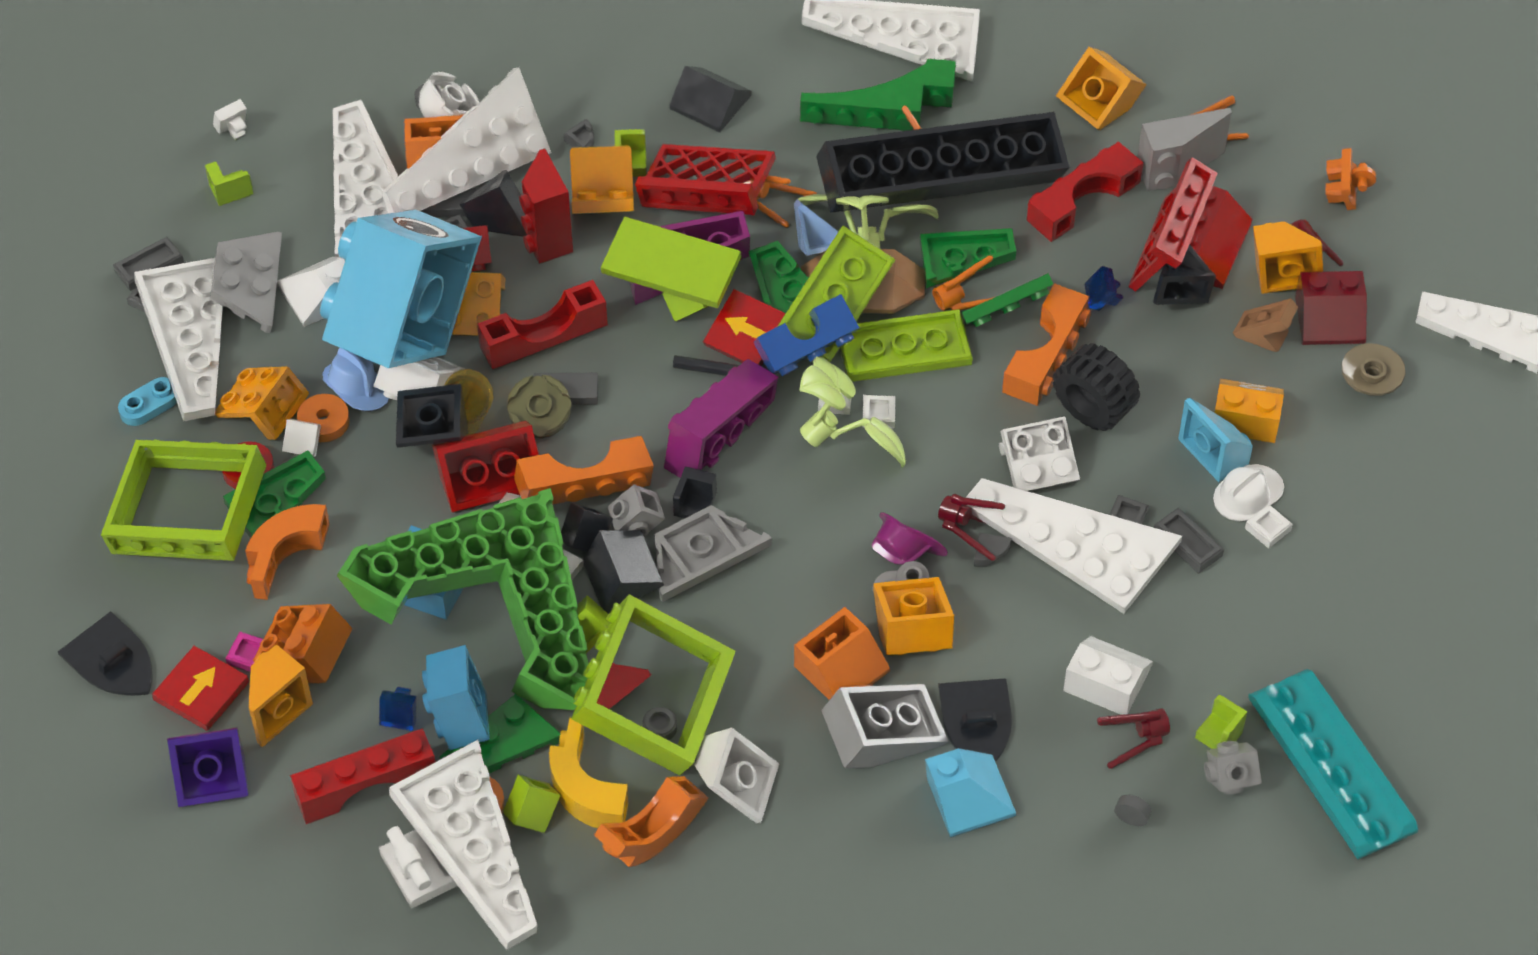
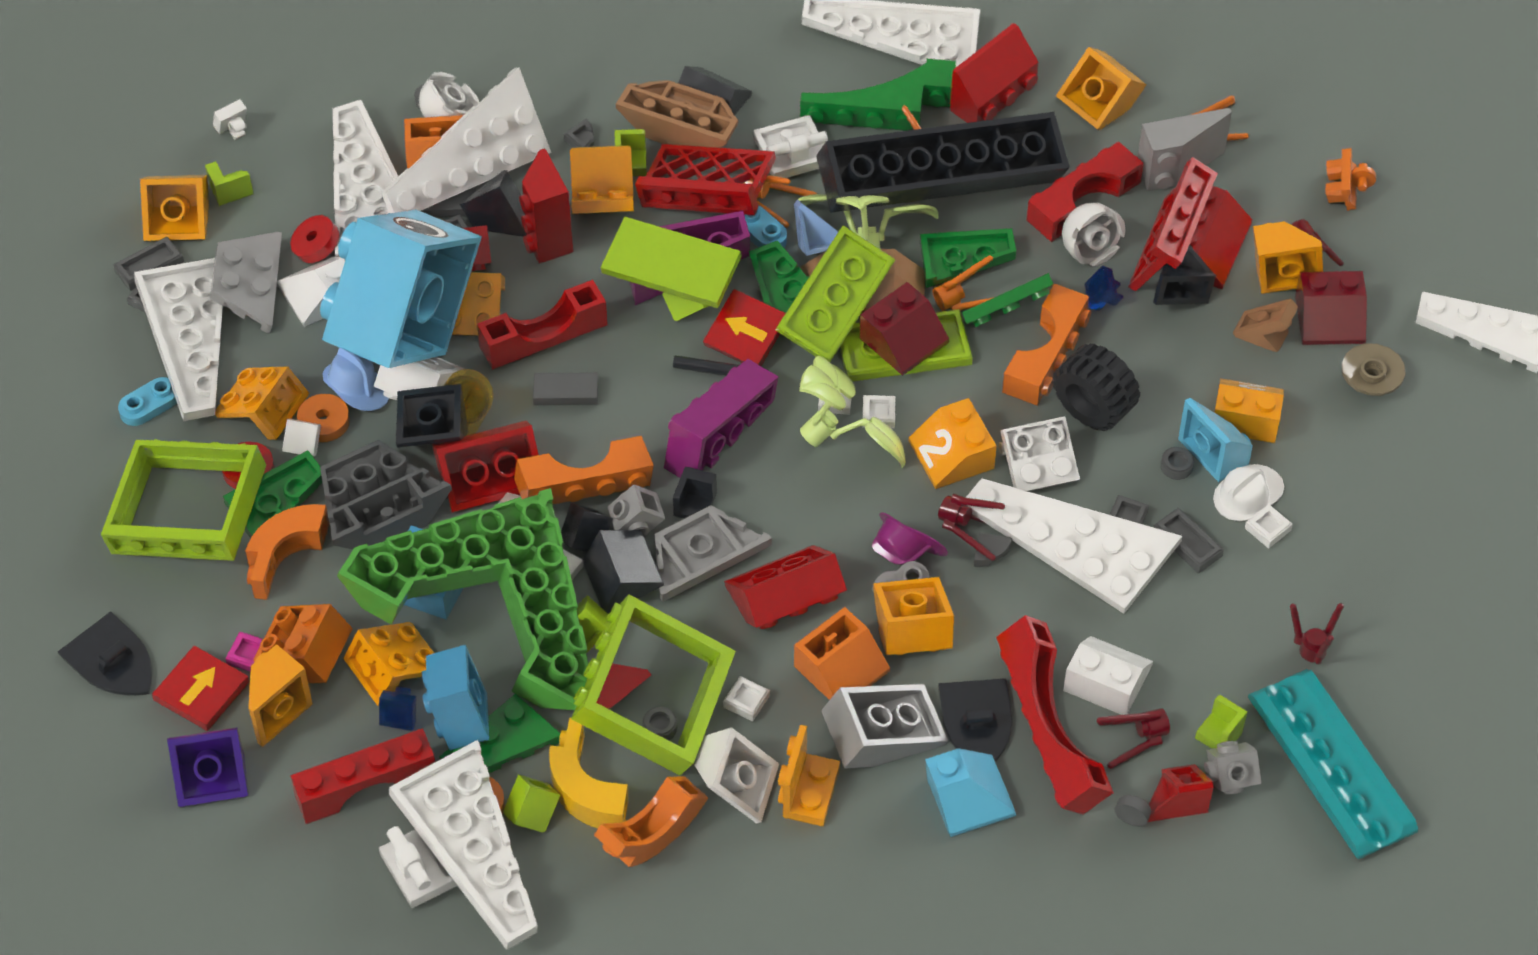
olive tile [507,375,572,438] -> none
blue arch [753,294,859,377] -> none
none -> light orange slope [140,175,209,241]
none -> red piece [290,215,339,263]
none -> dark grey wedge [320,440,452,550]
none -> light orange bracket [343,622,434,706]
none -> medium nougat wedge [615,80,738,148]
none -> white tile [723,676,770,722]
none -> red slope [724,545,847,629]
none -> medium azure plate [744,205,787,248]
none -> white plate [753,115,828,178]
none -> light orange bracket [778,725,840,827]
none -> dark red slope [860,282,949,376]
none -> light orange slope [909,398,997,489]
none -> red slope [950,23,1038,123]
none -> red arch [996,615,1114,815]
none -> white cylinder [1062,203,1125,266]
none -> red slope [1148,764,1213,822]
none -> dark grey tile [1161,447,1194,480]
none -> dark red plant [1290,603,1344,664]

